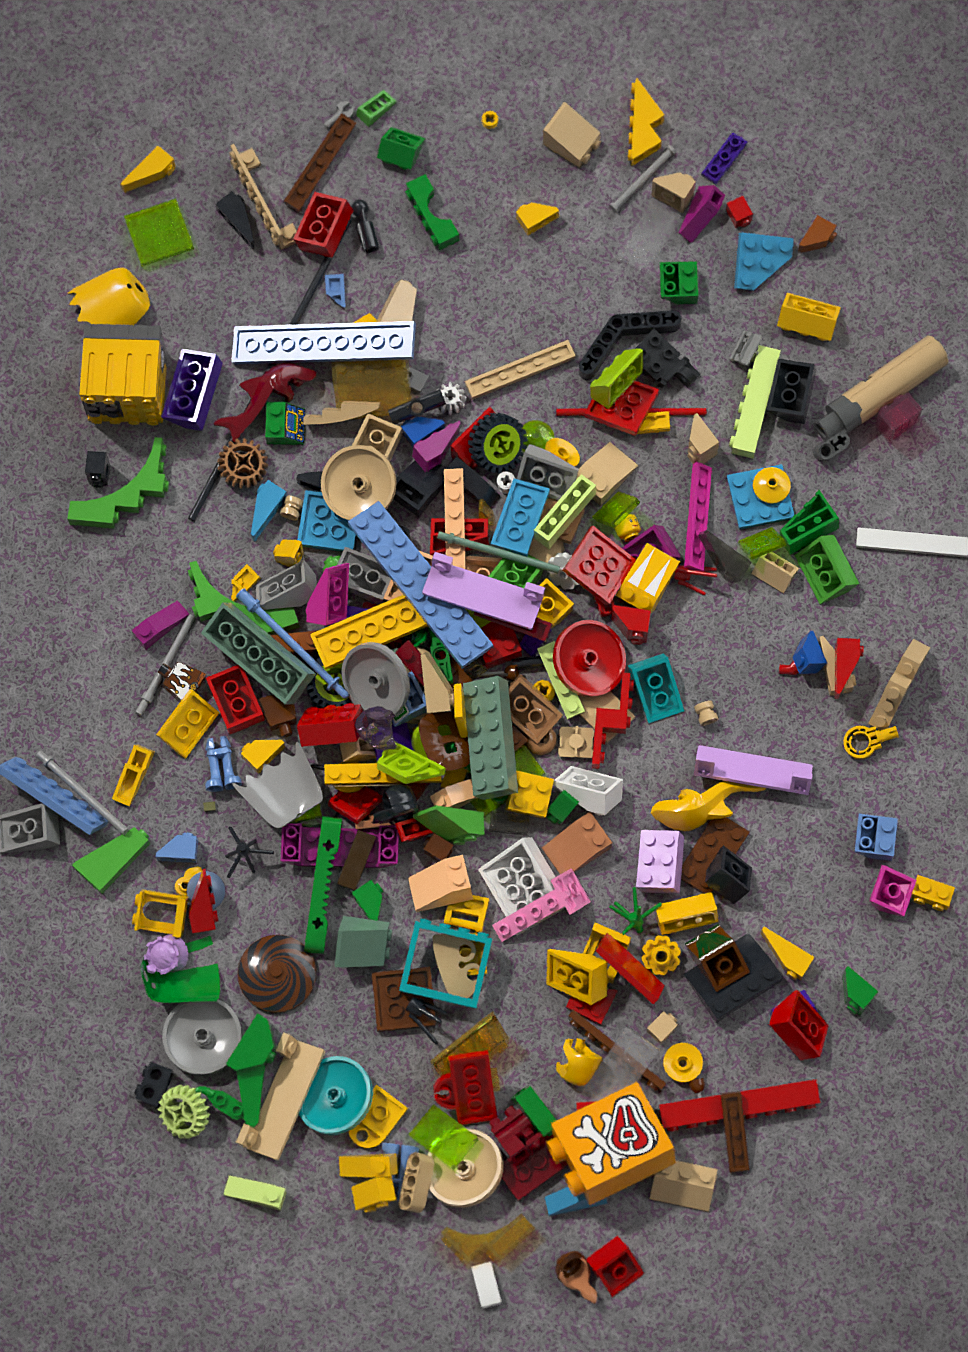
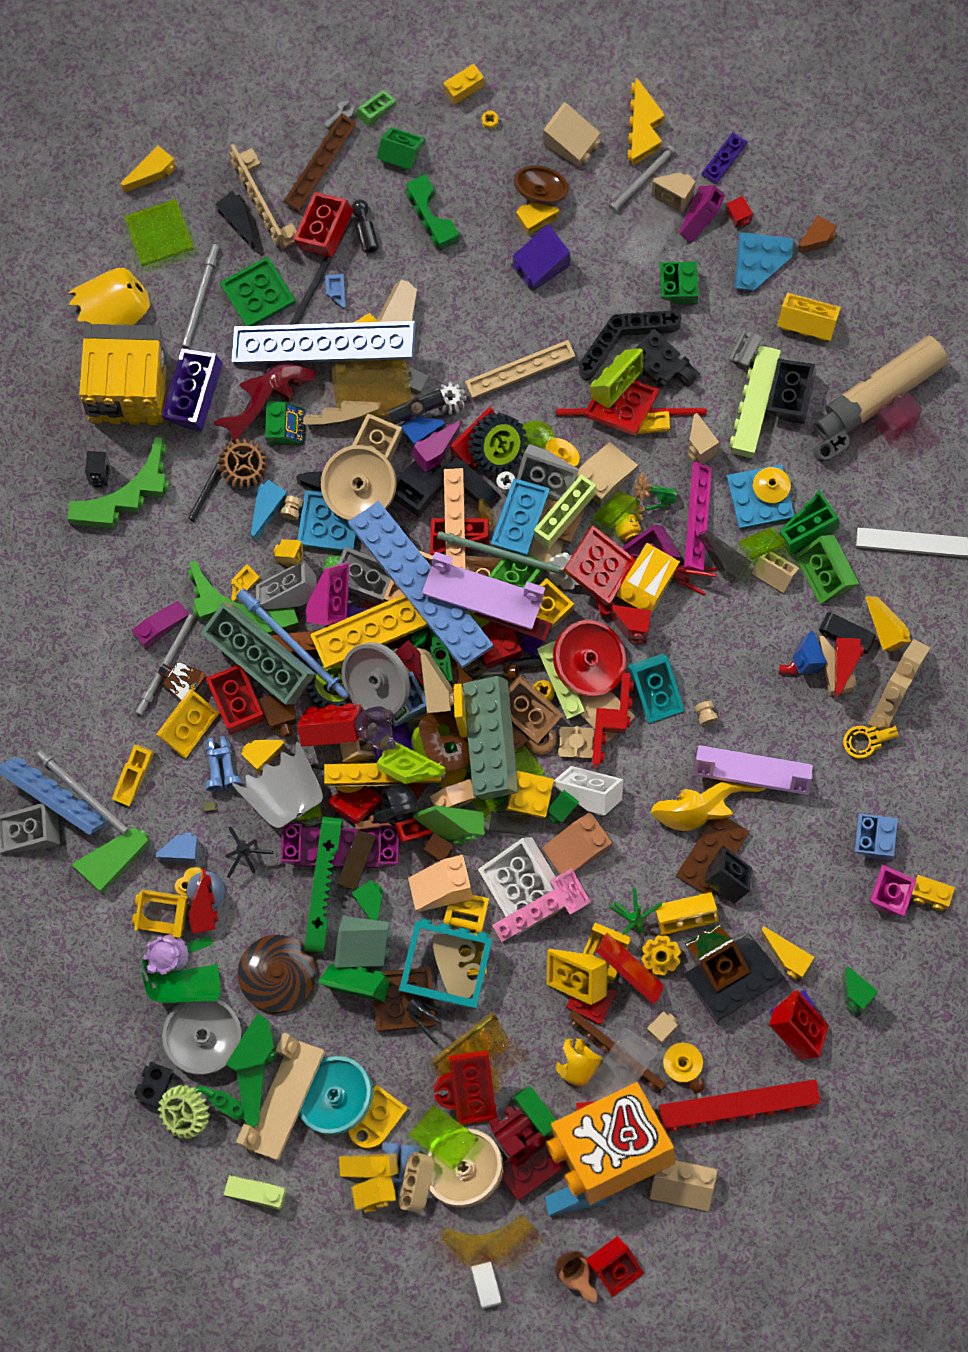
lavender brick [636,830,684,894] -> none
reddish brown tile [720,1091,750,1173] -> none
none -> light grey bar [181,244,219,348]
none -> green plate [219,256,296,326]
none -> green slope [318,964,391,1002]
none -> yellow brick [443,64,484,105]
none -> dark purple slope [512,224,570,290]
none -> reddish brown dish [514,165,568,205]
none -> plant [632,472,677,523]
none -> black beam [818,612,877,654]
none -> yellow slope [865,596,911,651]

